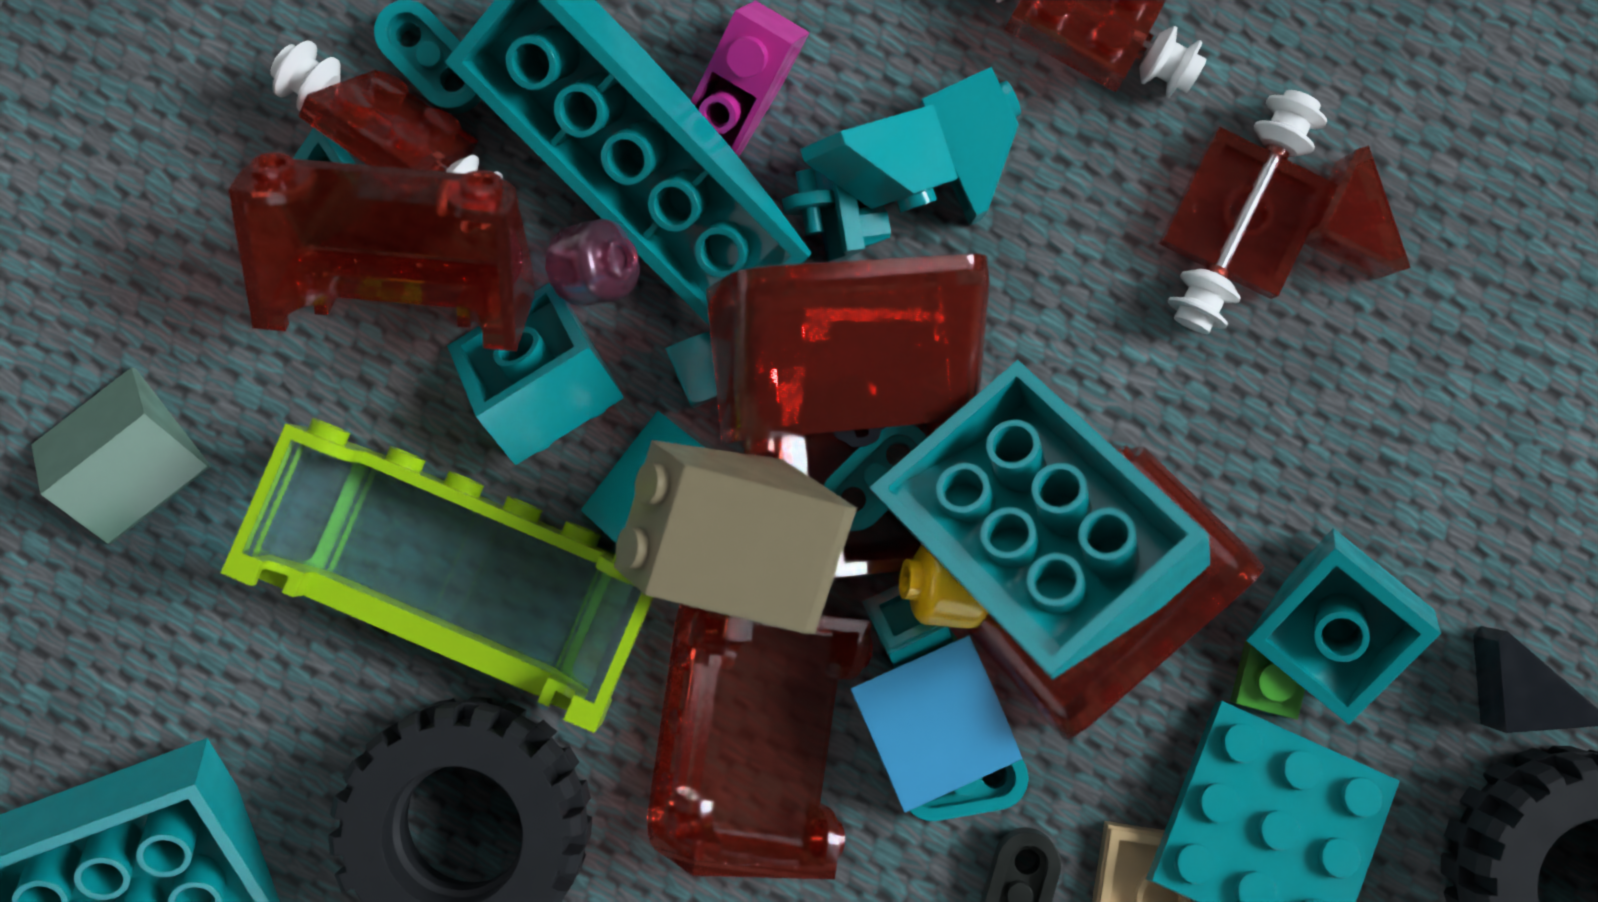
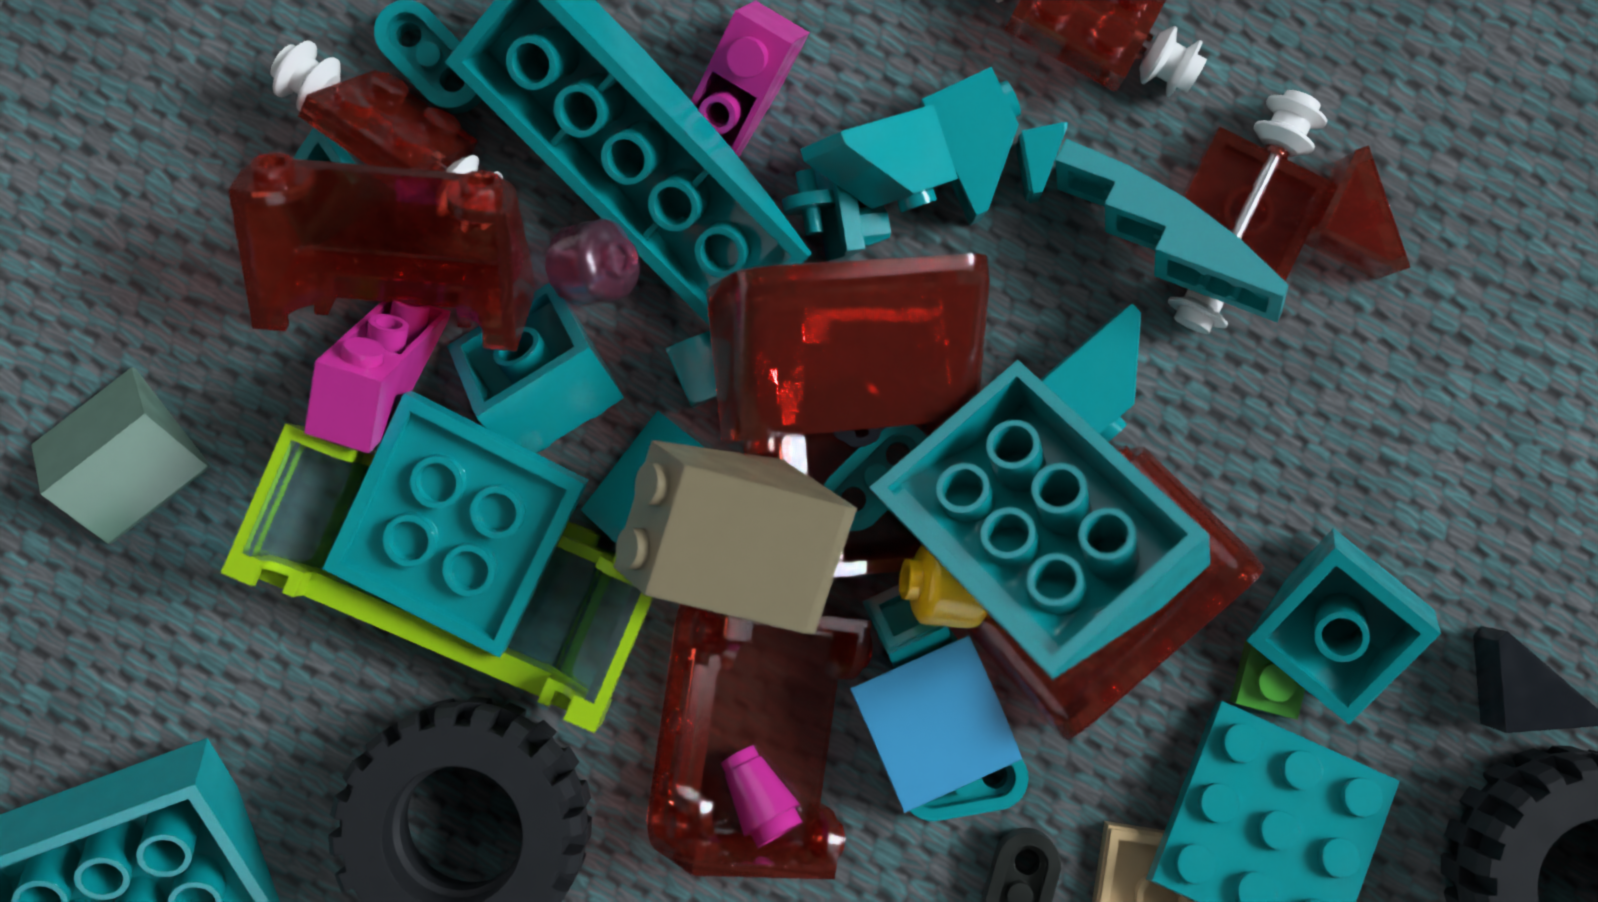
none -> dark pink slope [304,292,451,453]
none -> teal plate [322,390,589,658]
none -> dark pink cone [720,745,803,848]
none -> teal slope [1015,122,1068,204]
none -> teal slope [1040,303,1141,442]
none -> teal slope [1055,139,1289,323]

